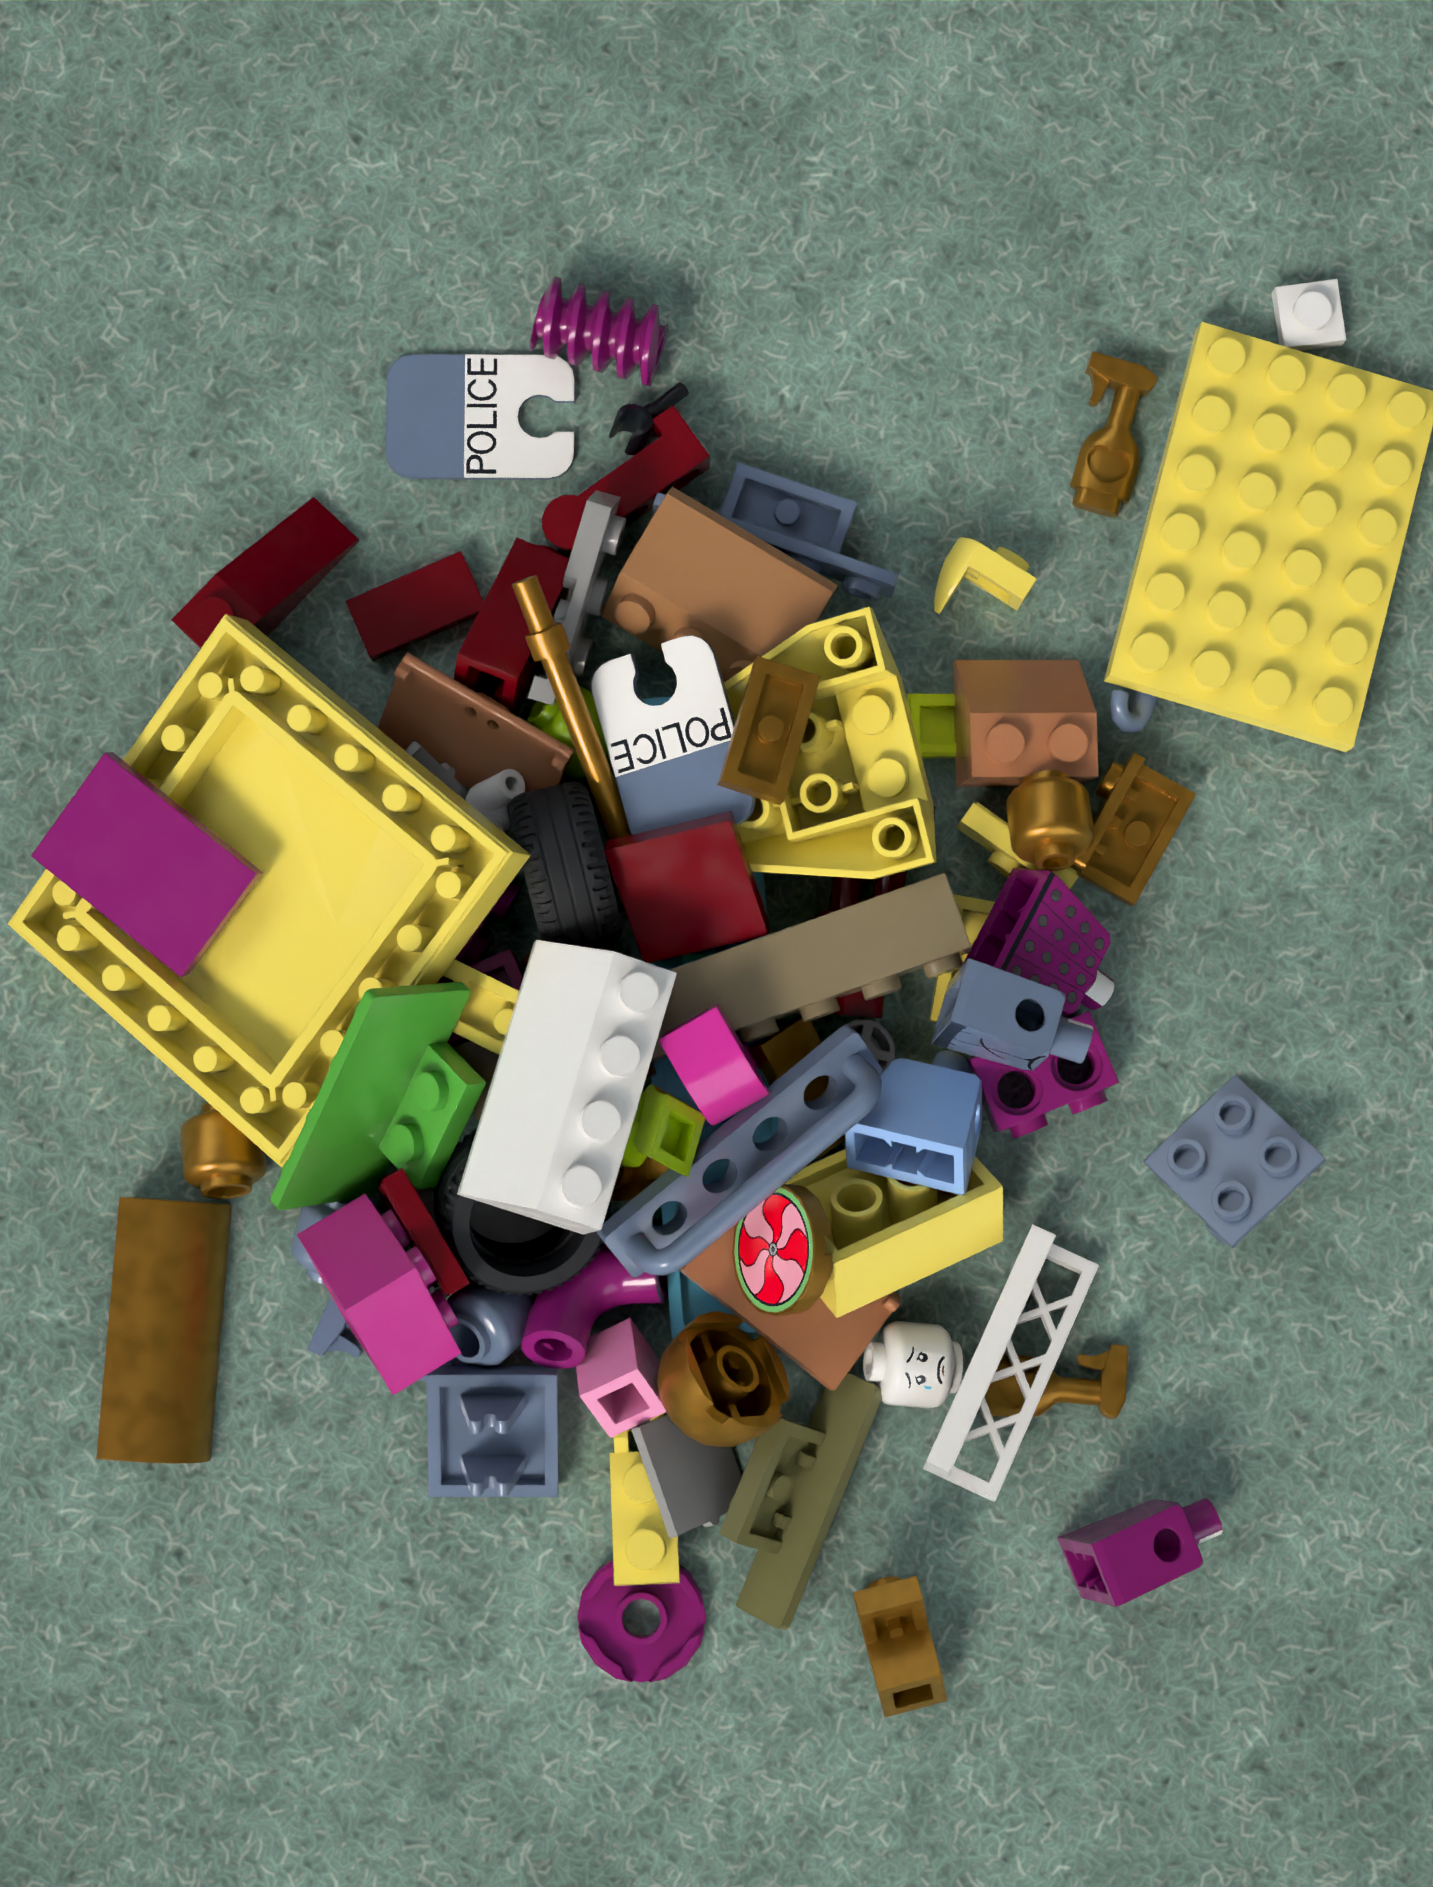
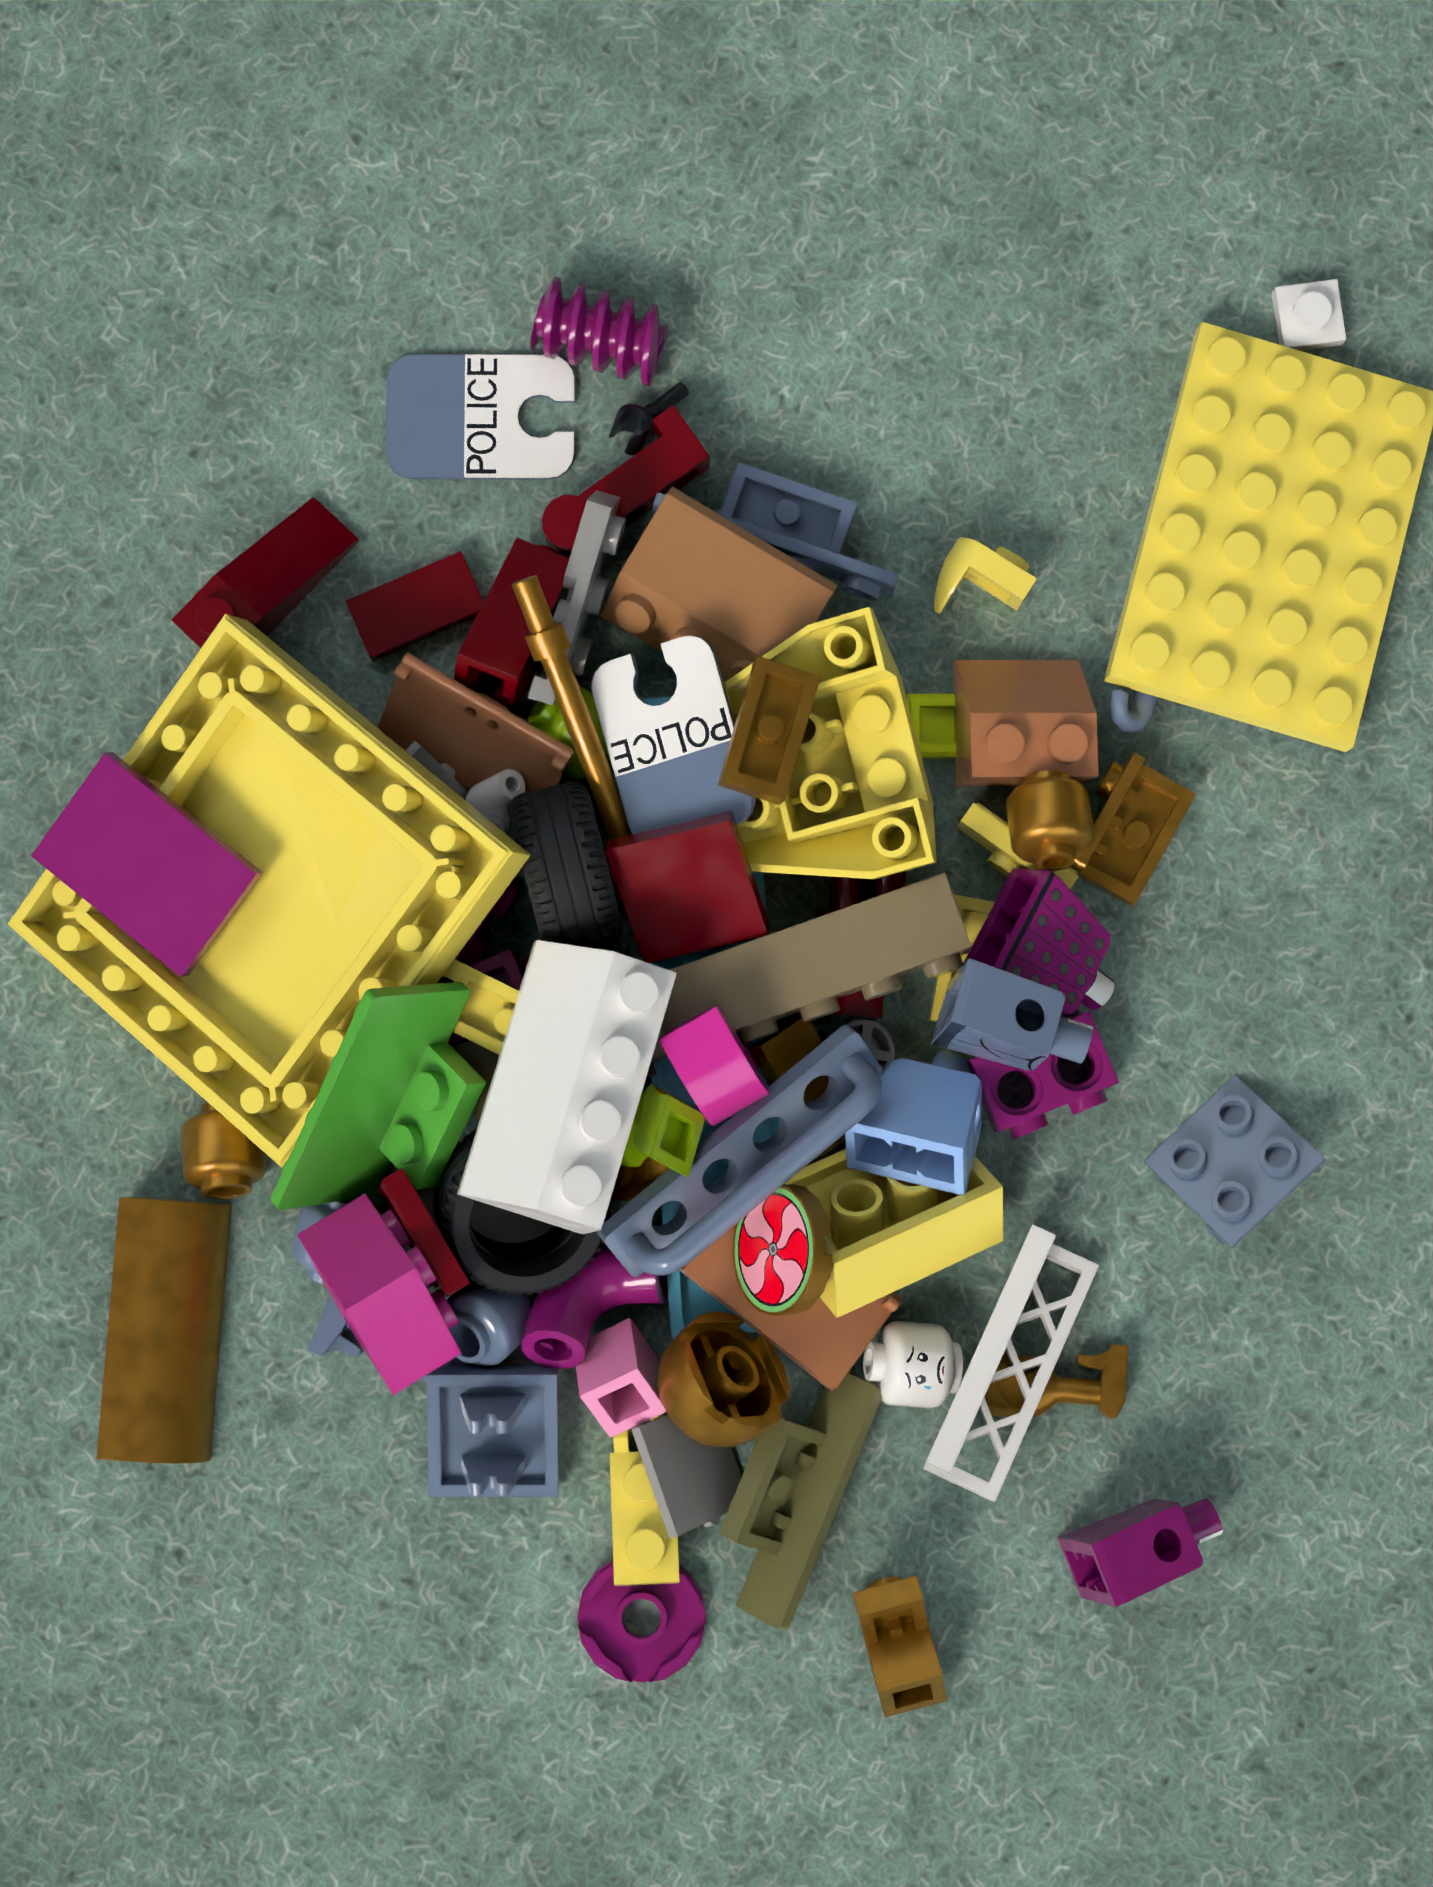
pearl gold piece [1070,351,1158,518] -> none

